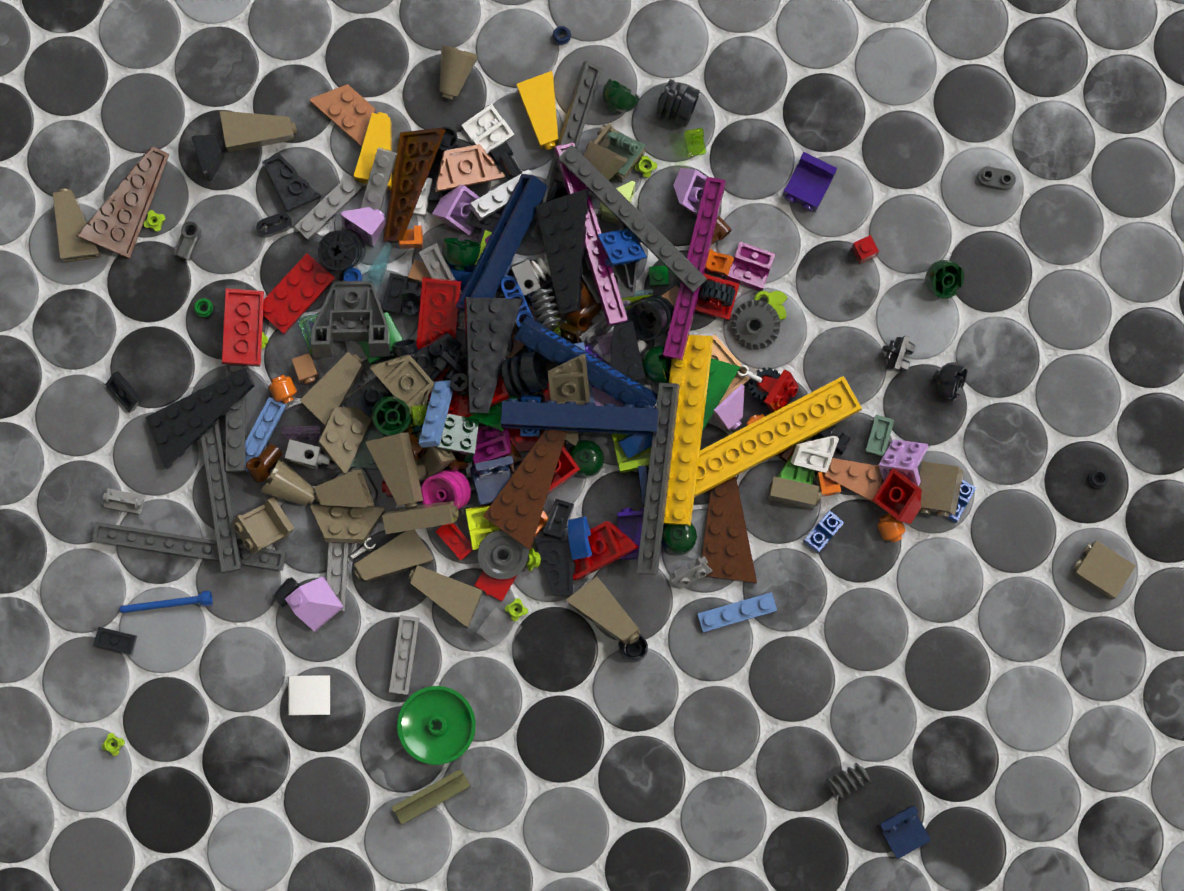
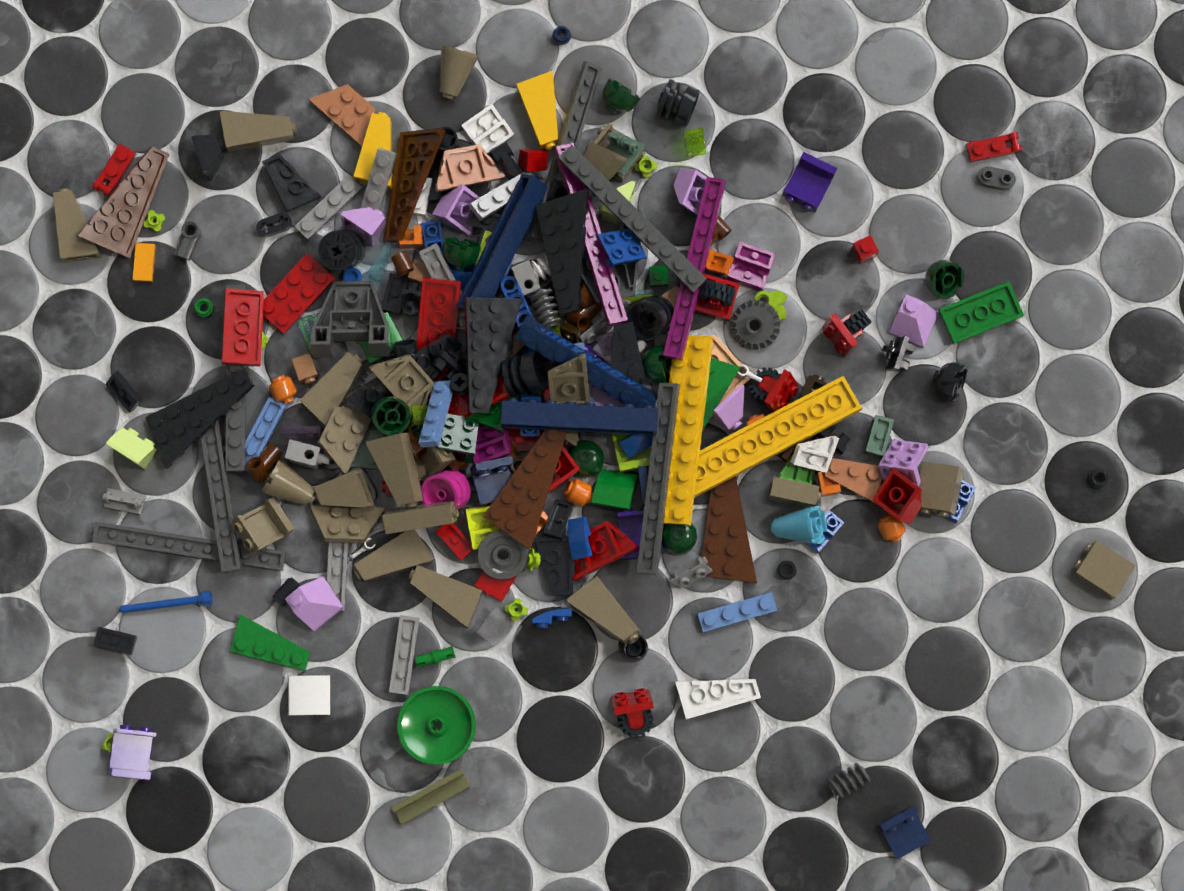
none -> red plate [92,144,137,197]
none -> yellowish green slope [106,427,158,469]
none -> panel [108,725,156,780]
none -> light orange tile [133,243,156,282]
none -> green wing [230,614,311,671]
none -> reddish brown piece [391,251,414,277]
none -> green pin [415,646,456,668]
none -> blue slope [421,220,444,252]
none -> red panel [518,148,548,171]
none -> blue slope [532,609,572,628]
none -> orange head [564,479,593,507]
none -> green slope [591,469,638,511]
none -> red plate [611,688,654,738]
none -> white wing [675,679,761,719]
none -> medium azure cone [771,506,827,544]
none -> black plate [777,561,797,580]
none -> dark brown bracket [798,375,827,399]
none -> red plate [822,309,872,357]
none -> lavender slope [889,294,938,348]
none -> green plate [938,281,1024,345]
none -> red plate [966,132,1022,163]

